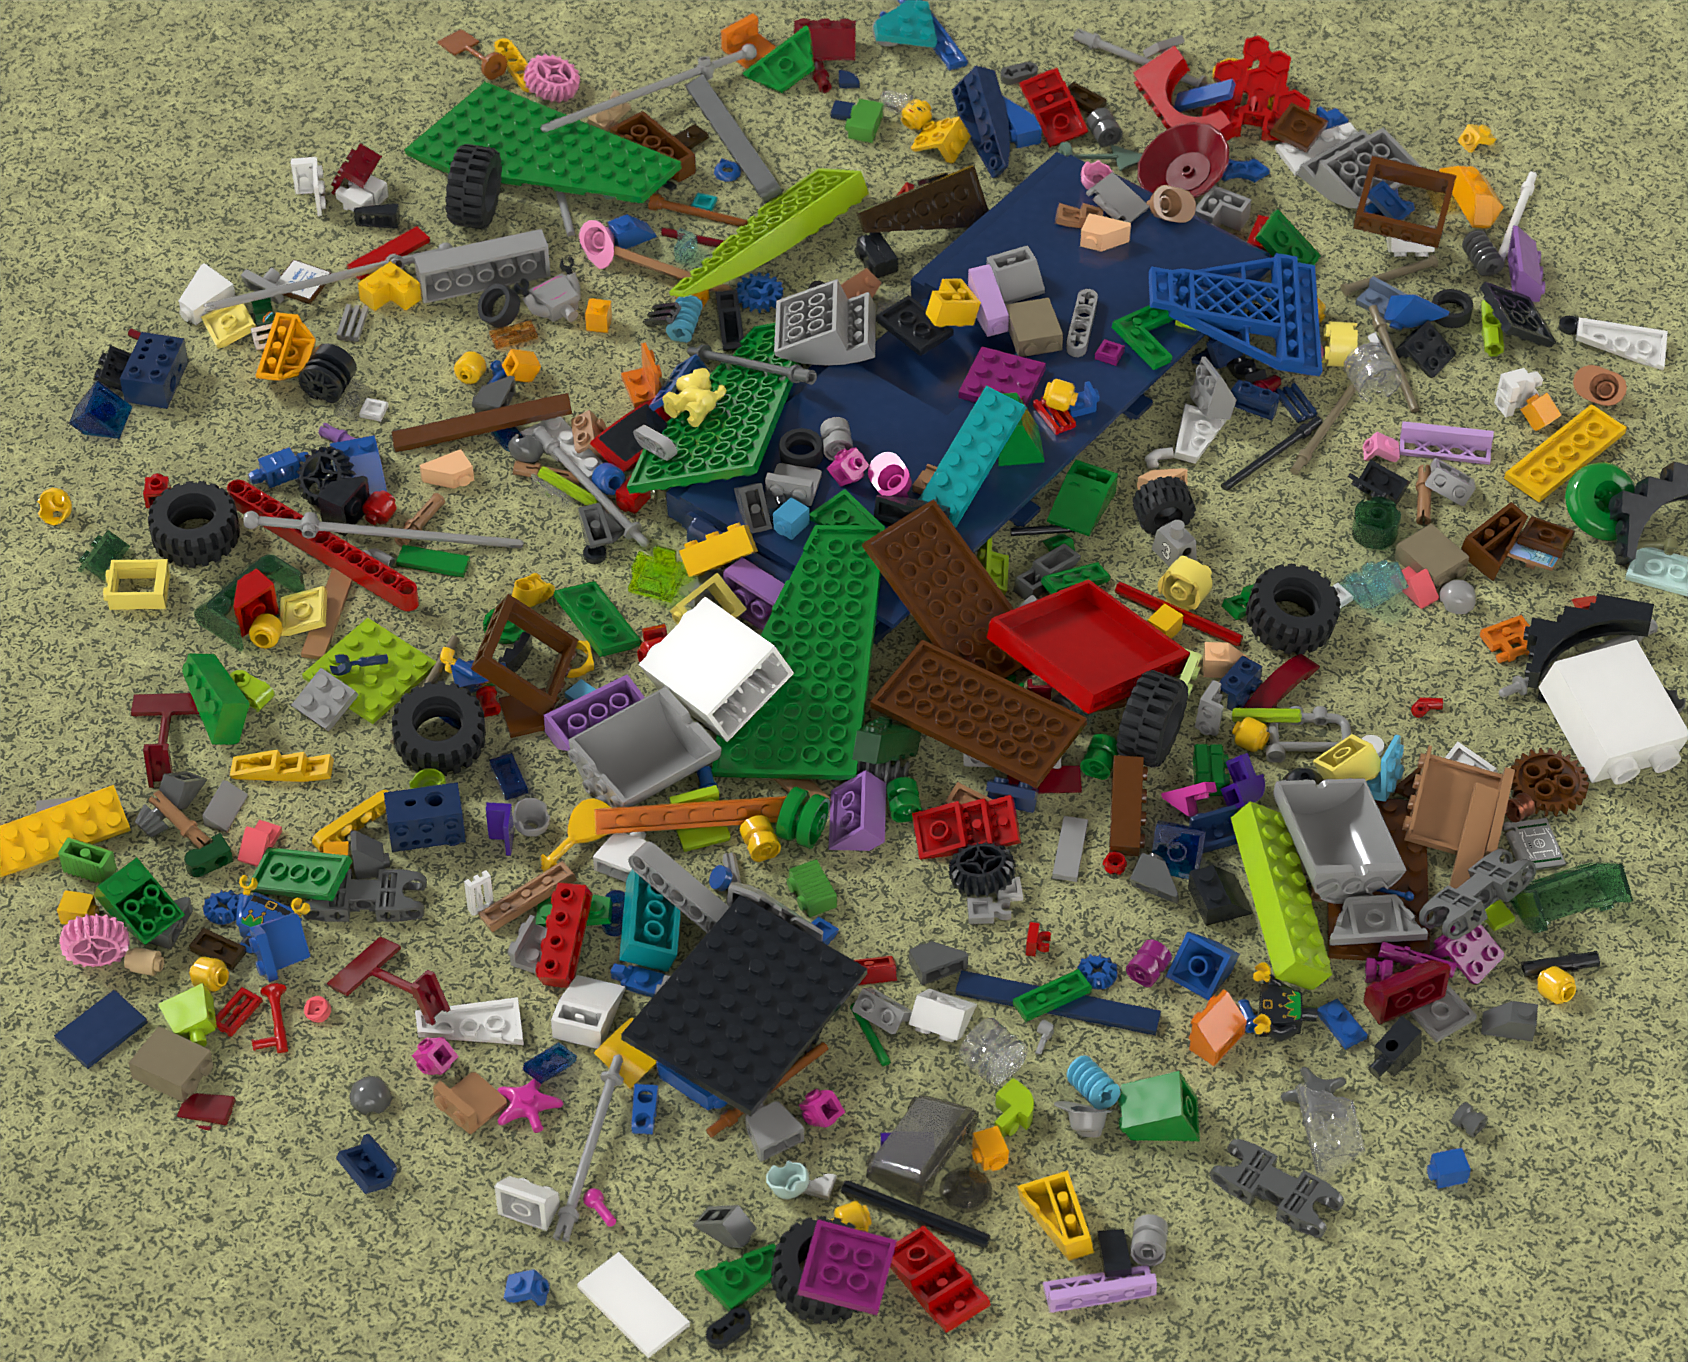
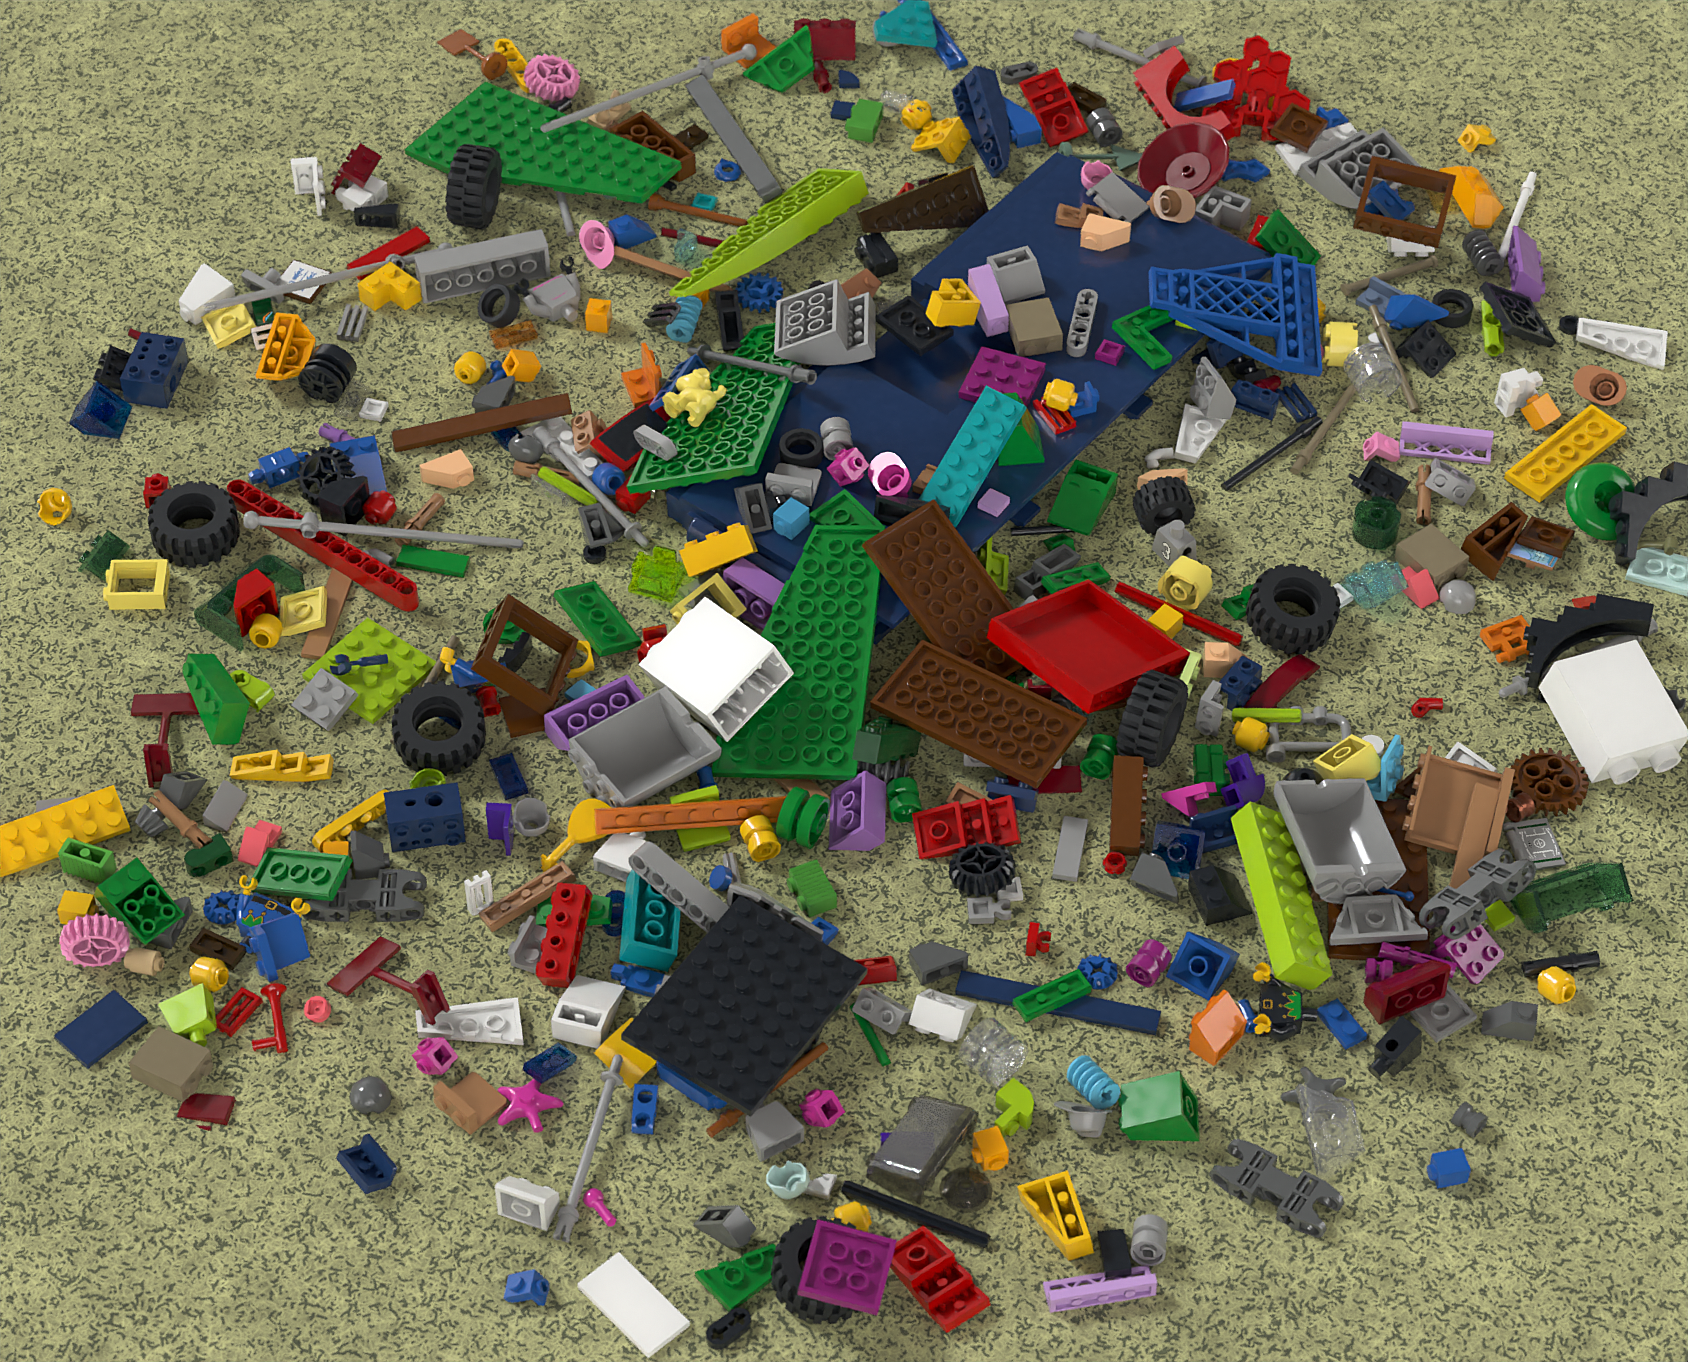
yellow piece [512,573,555,607] -> none
light grey hand [1035,1019,1054,1056] -> none
none -> black pin [547,96,572,113]
none -> lavender tile [978,488,1010,517]

